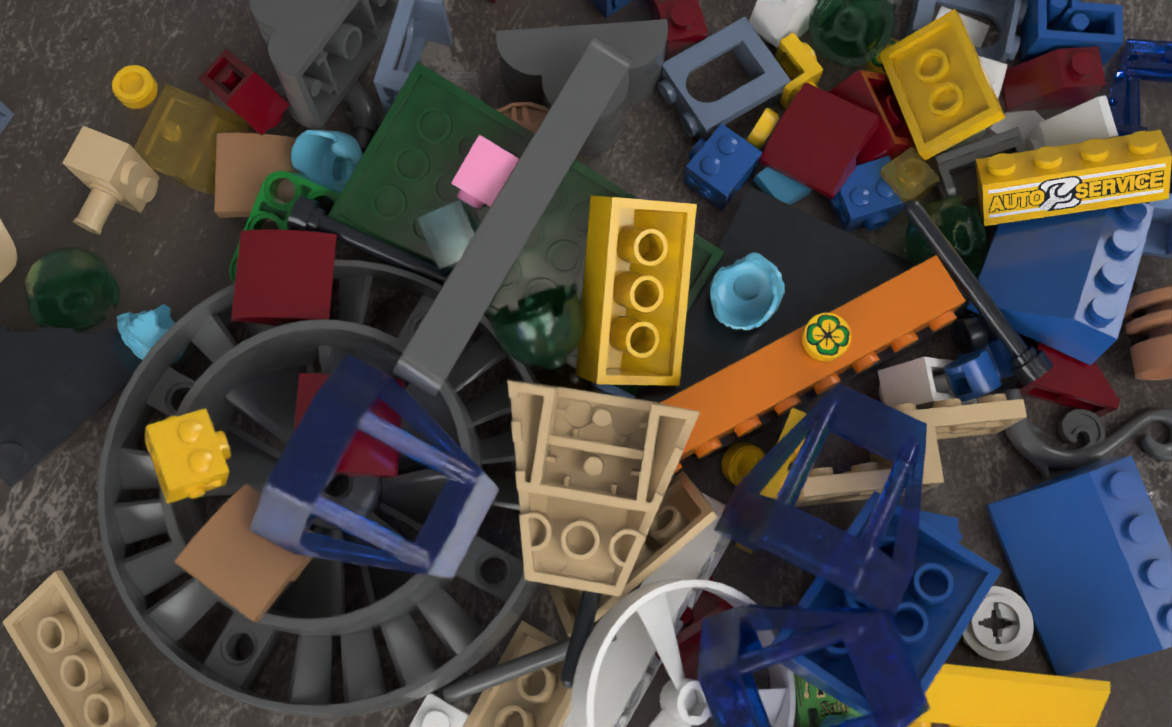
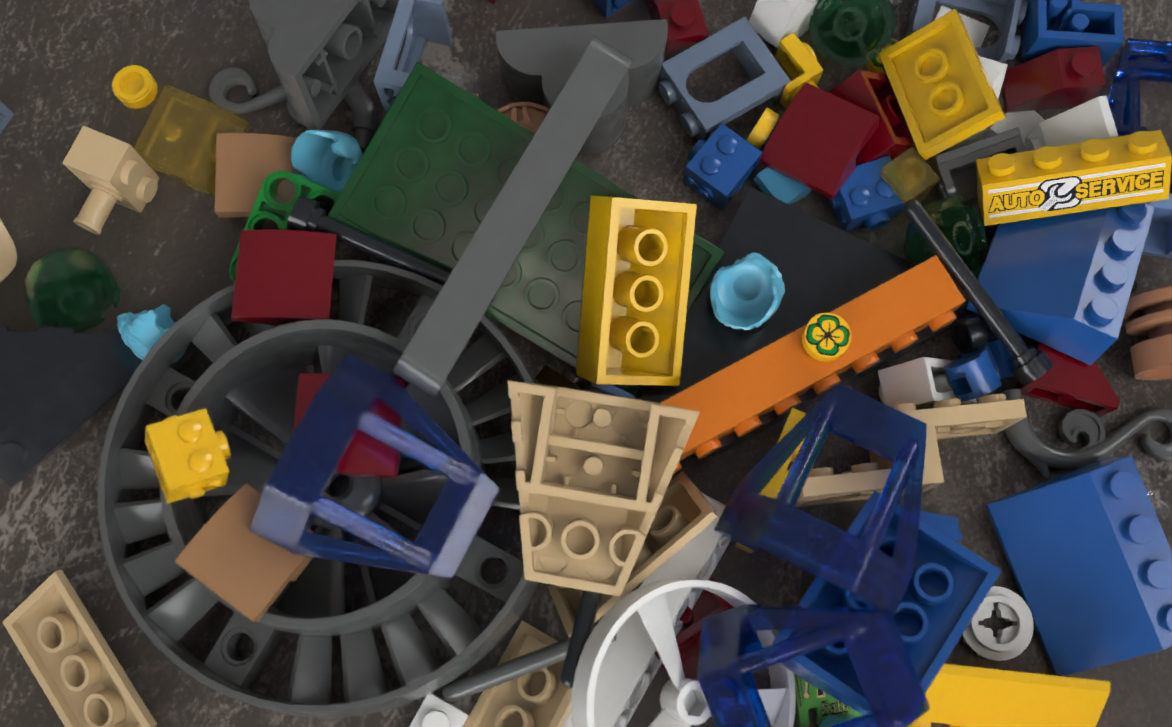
dark red slope [198,49,290,135] -> none
clear light blue brick [417,200,477,271] -> none
bright pink brick [451,135,520,210] -> none
clear green cylinder [491,288,585,370] -> none
yellow tile [721,442,768,489] -> none

